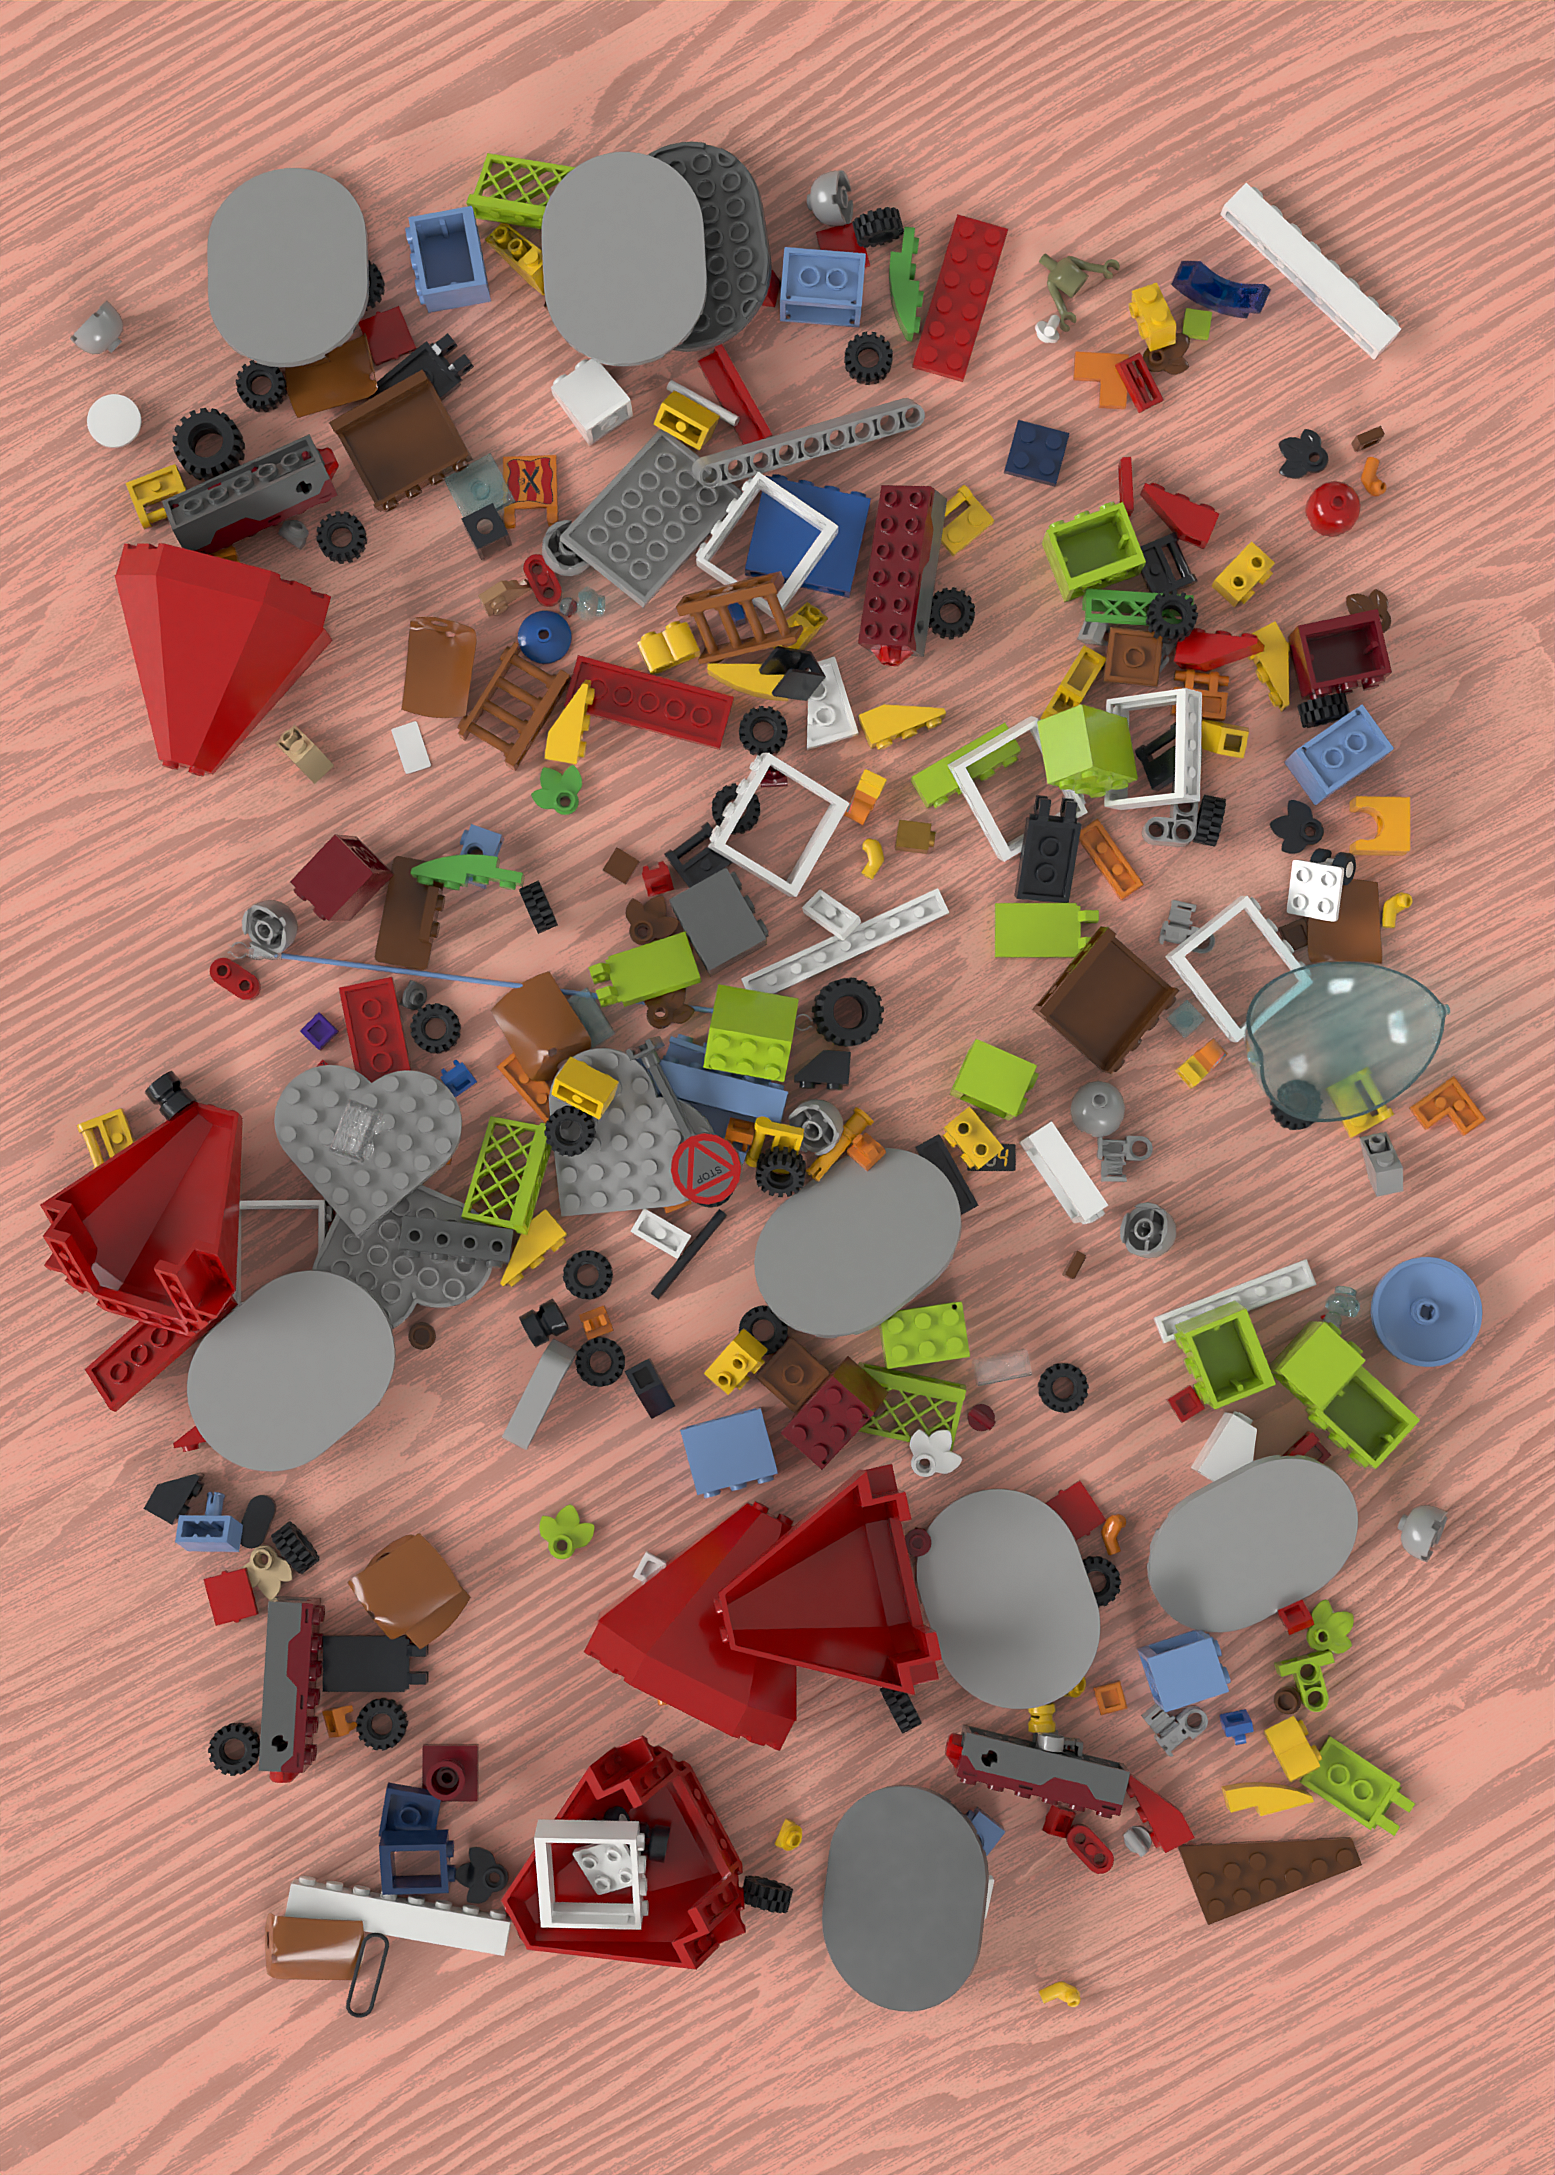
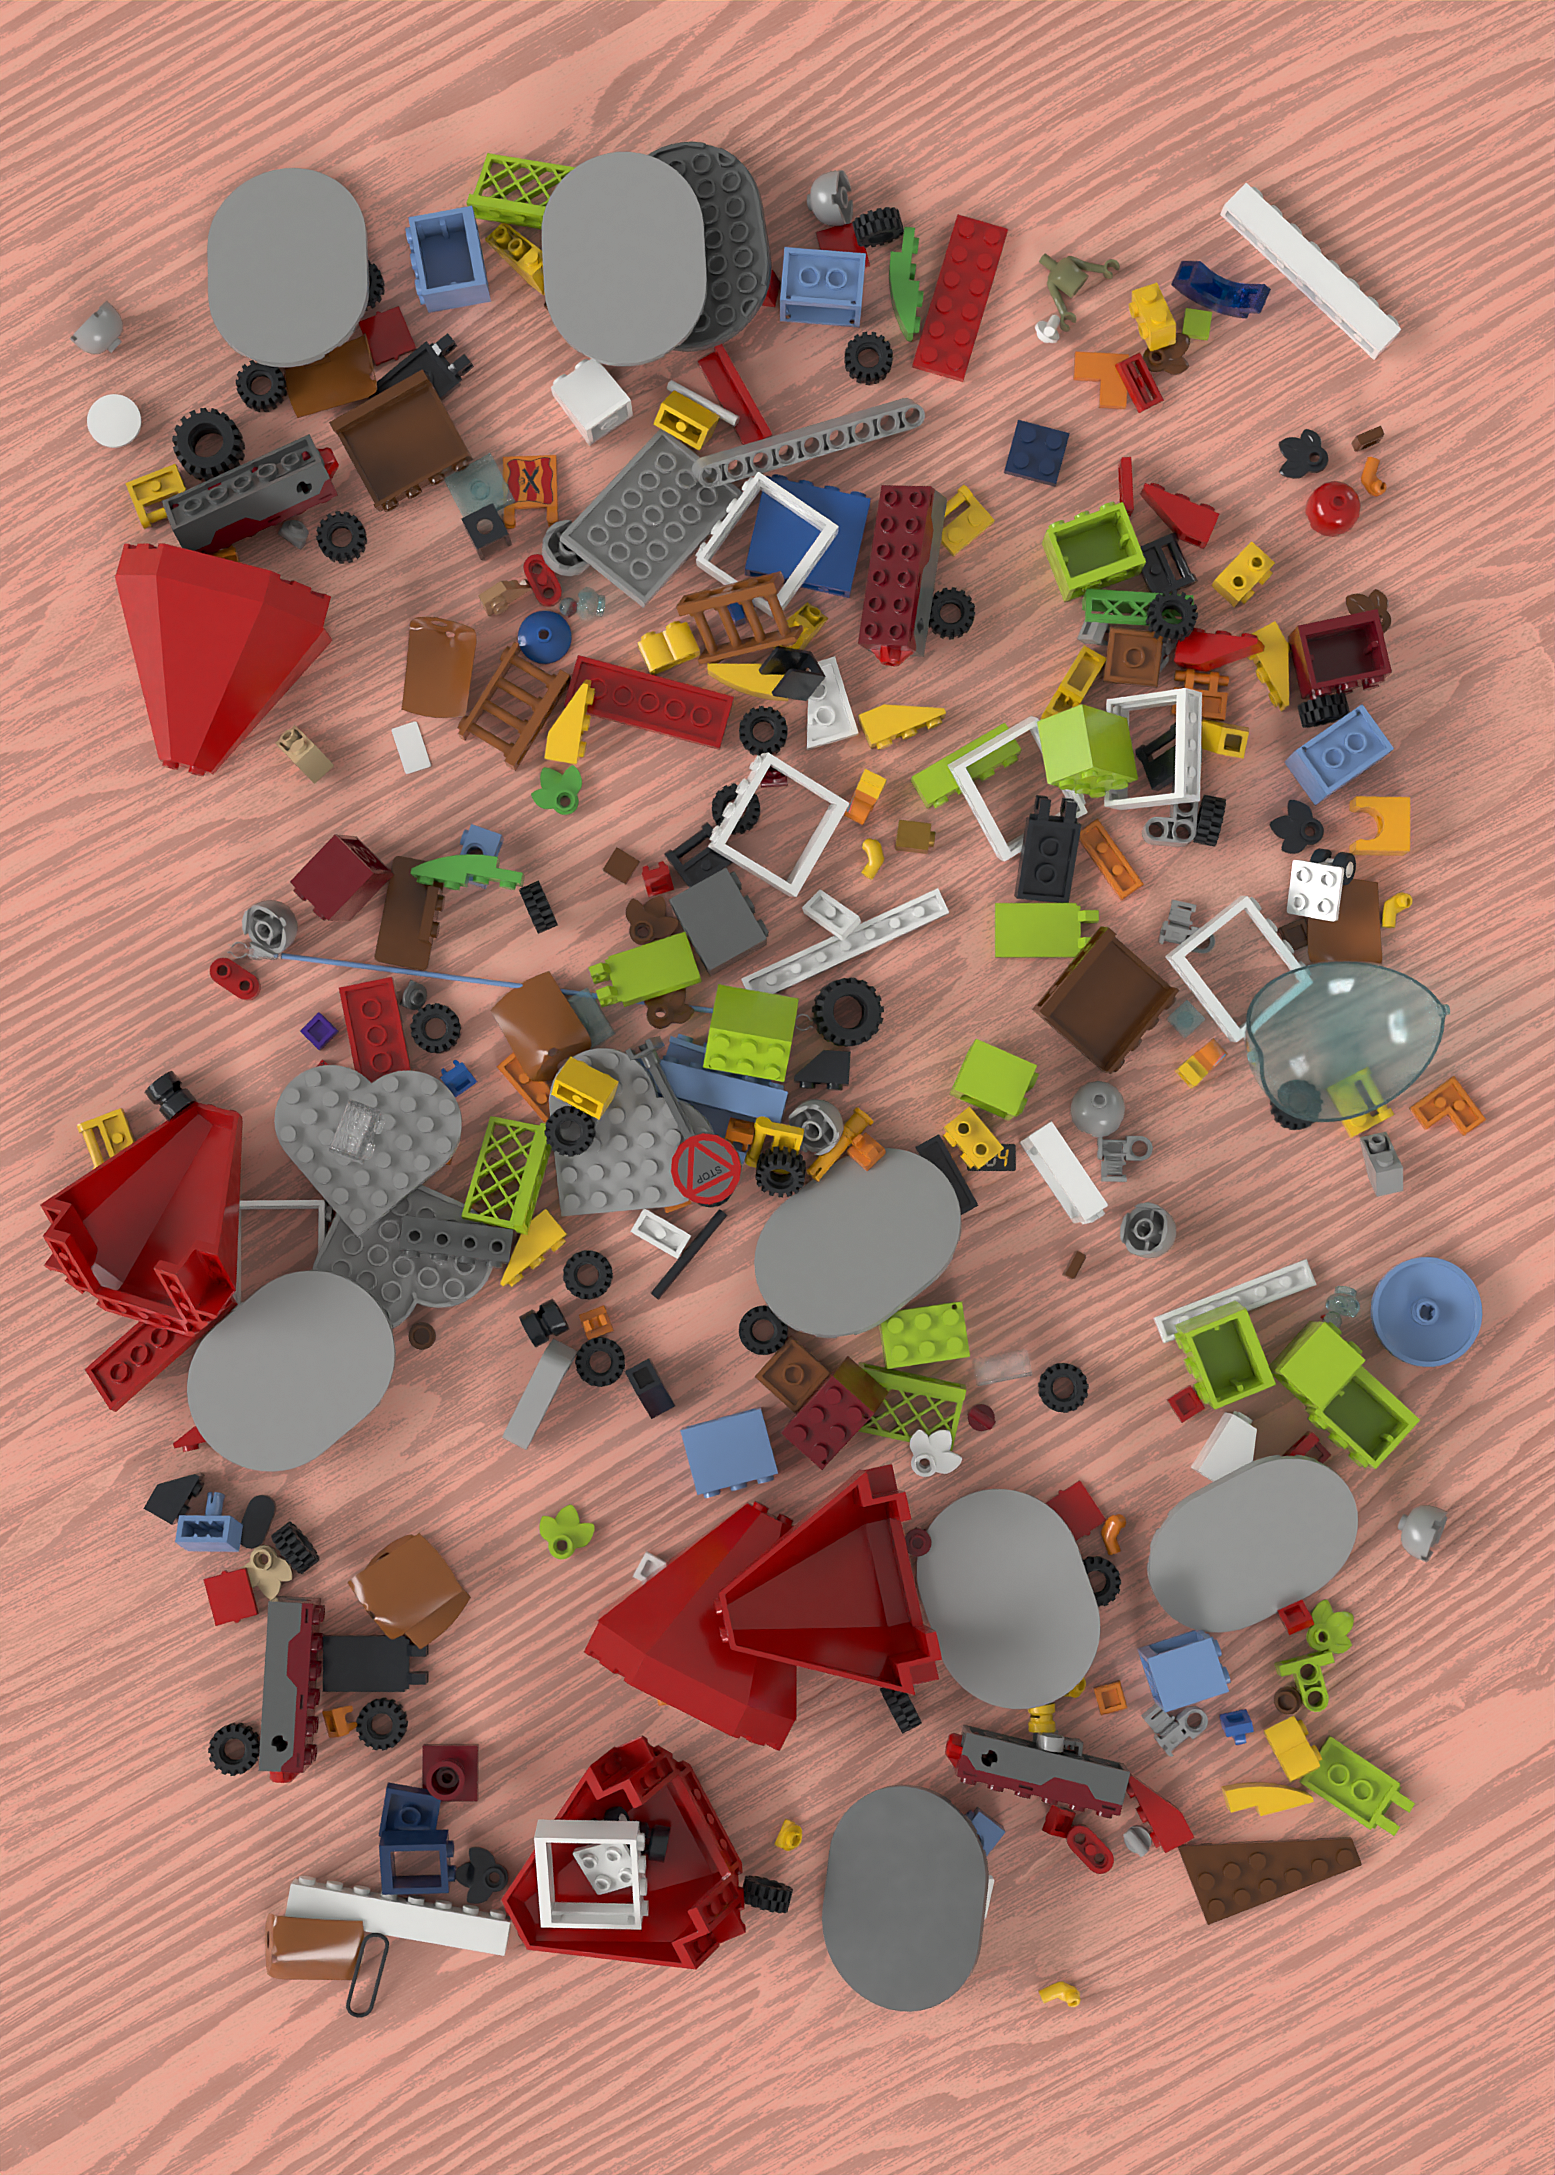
yellow brick [704,1328,768,1395] -> none

